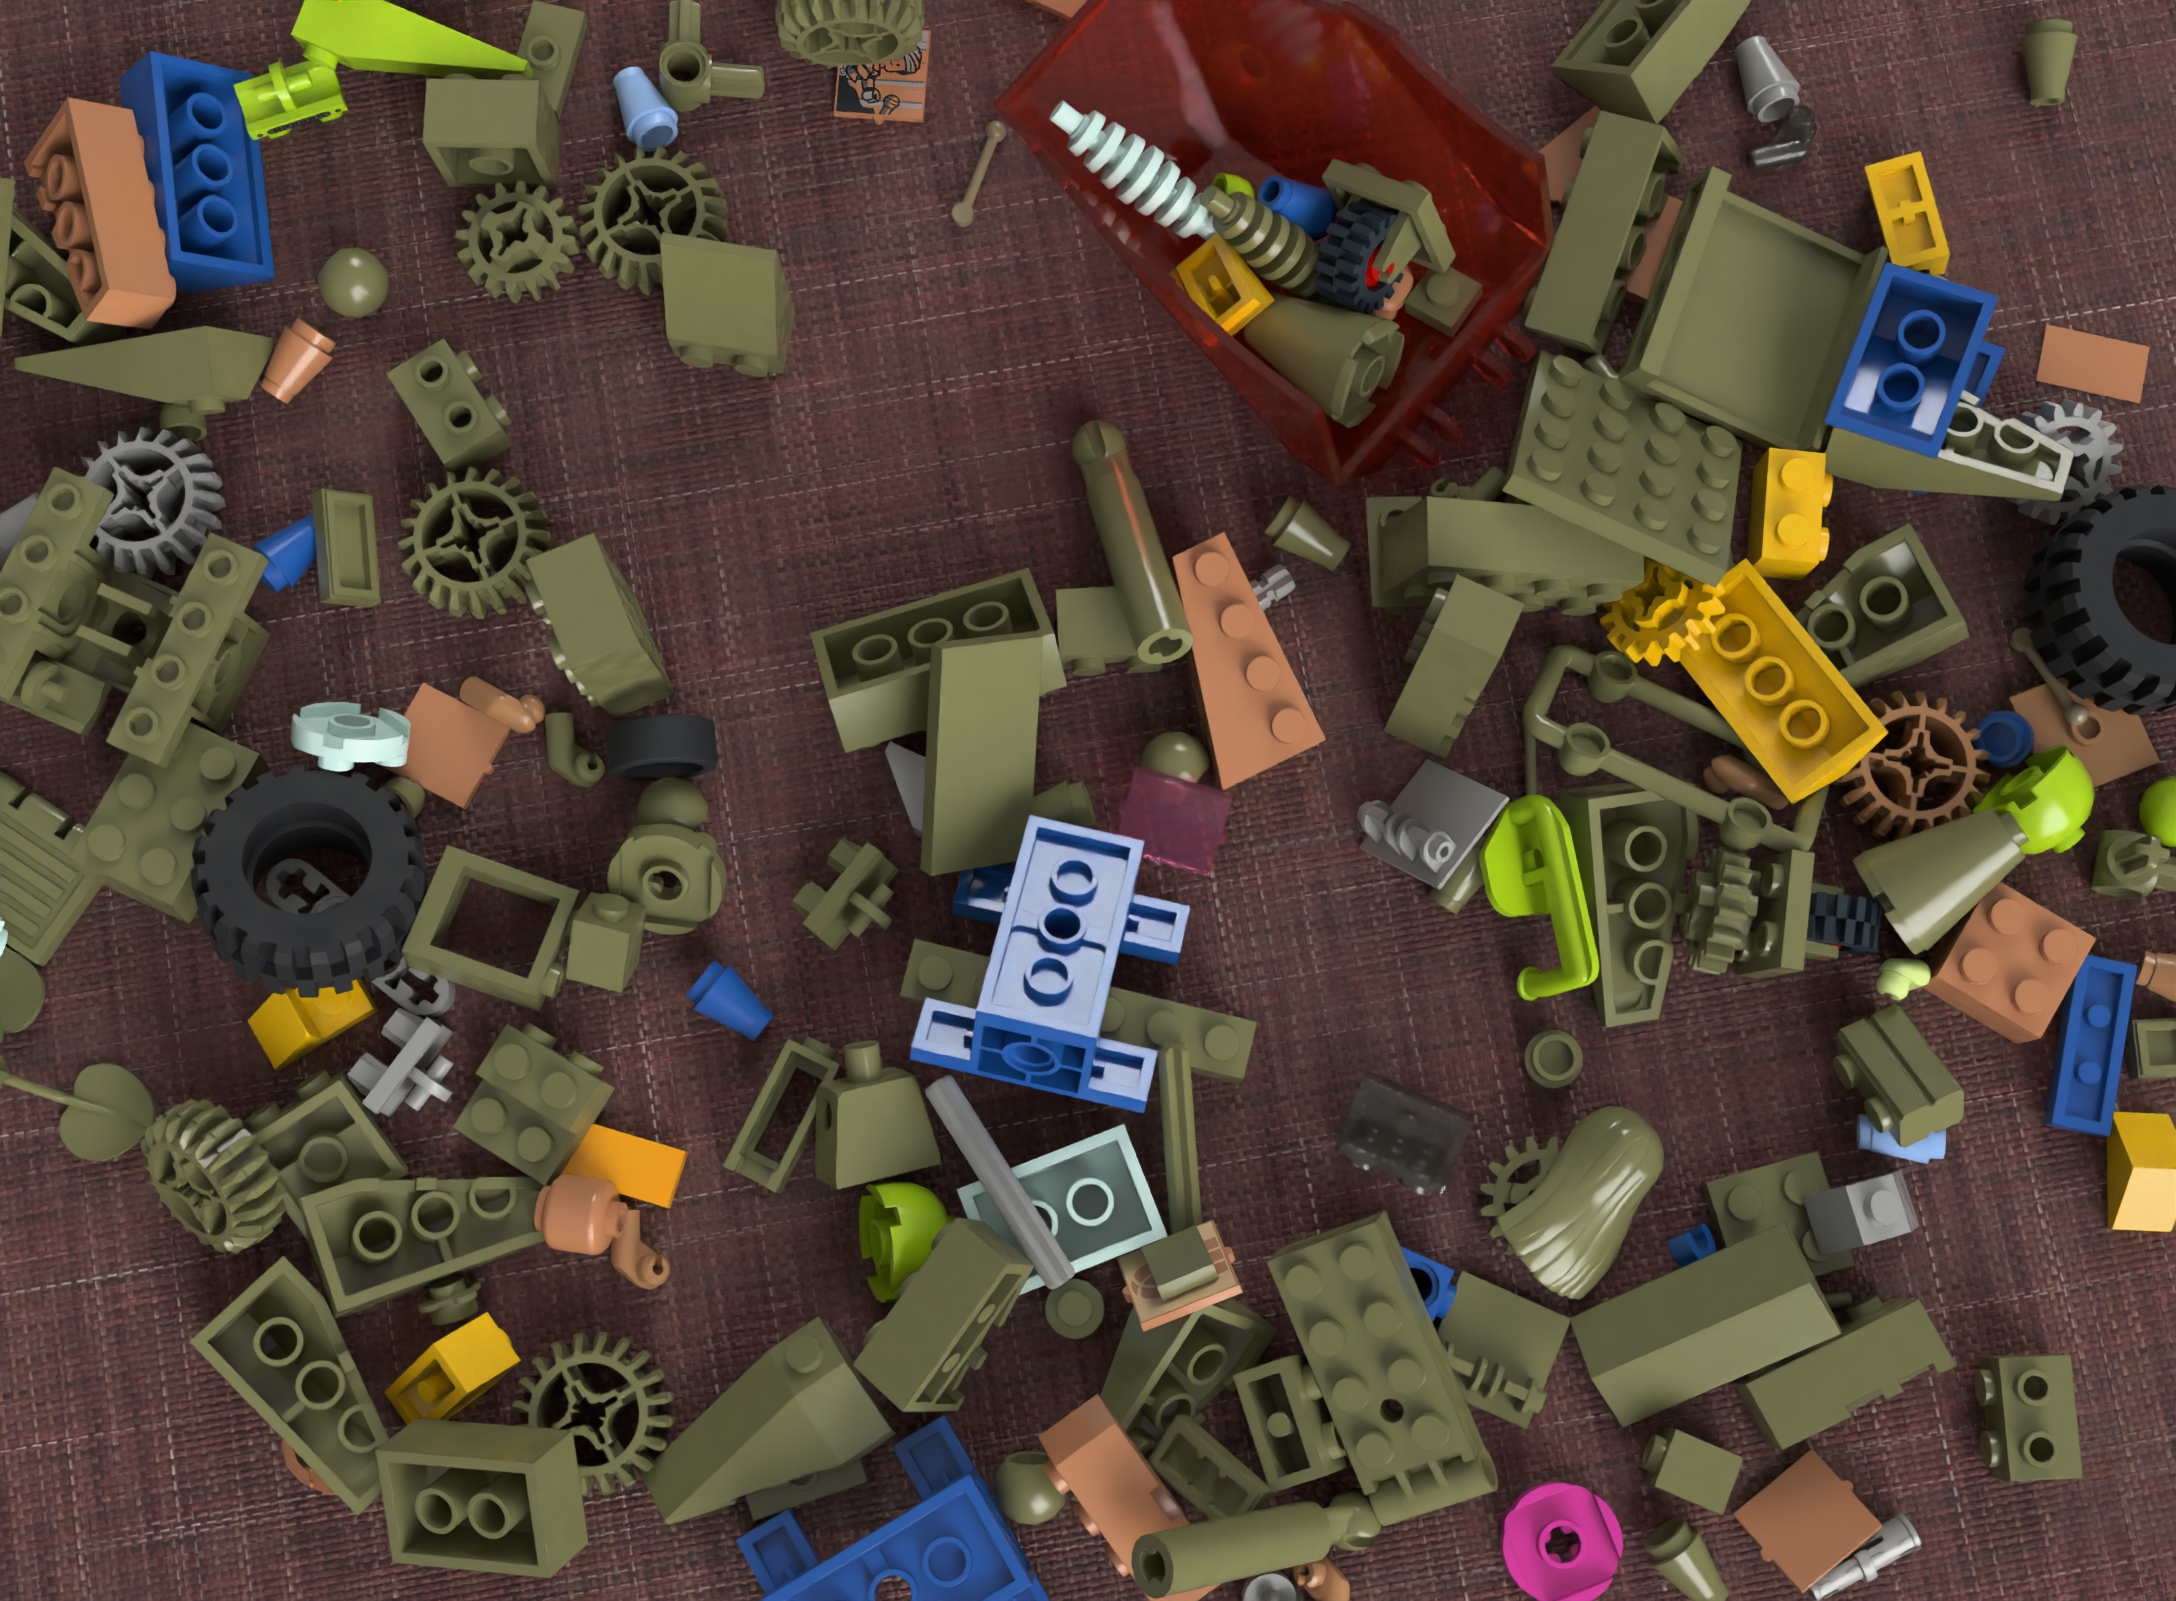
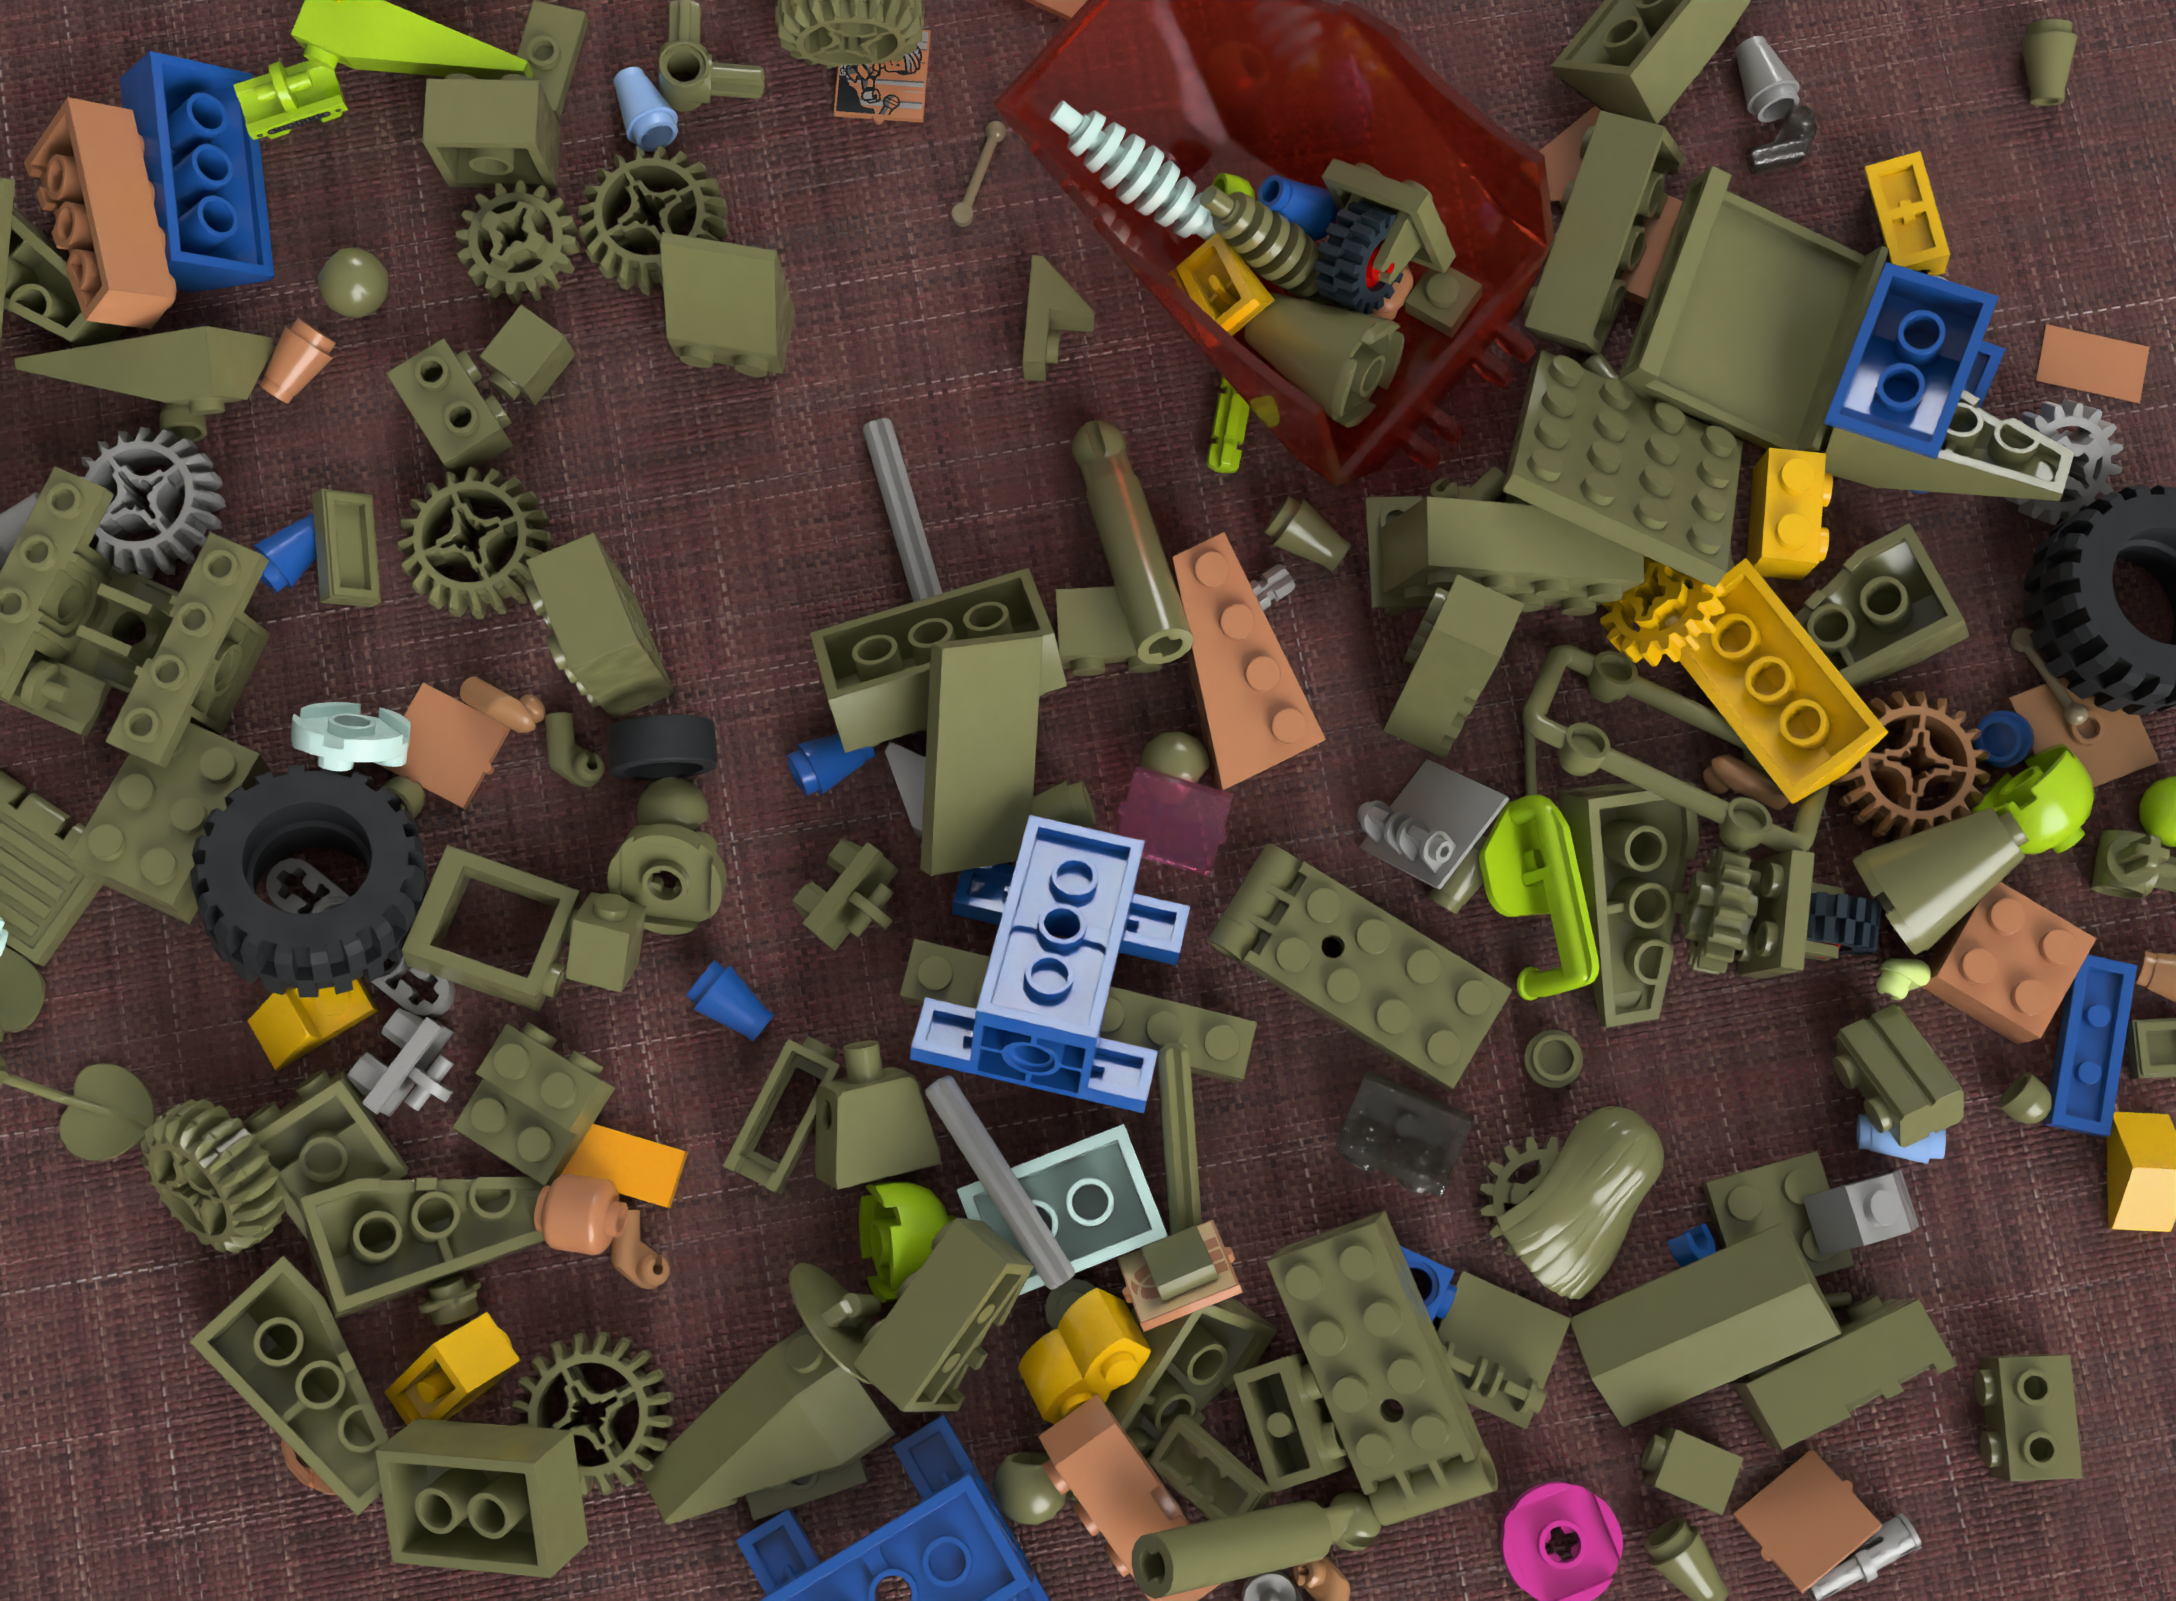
none -> olive brick [479,305,576,406]
none -> blue cone [786,733,875,796]
none -> olive shield [789,1263,881,1384]
none -> light grey axle [863,418,942,602]
none -> yellow brick [1018,1288,1151,1425]
none -> olive slope [1023,255,1094,382]
none -> lime axle [1206,365,1255,474]
none -> olive hinge [1206,843,1513,1092]
none -> olive hinge [1998,1072,2052,1124]

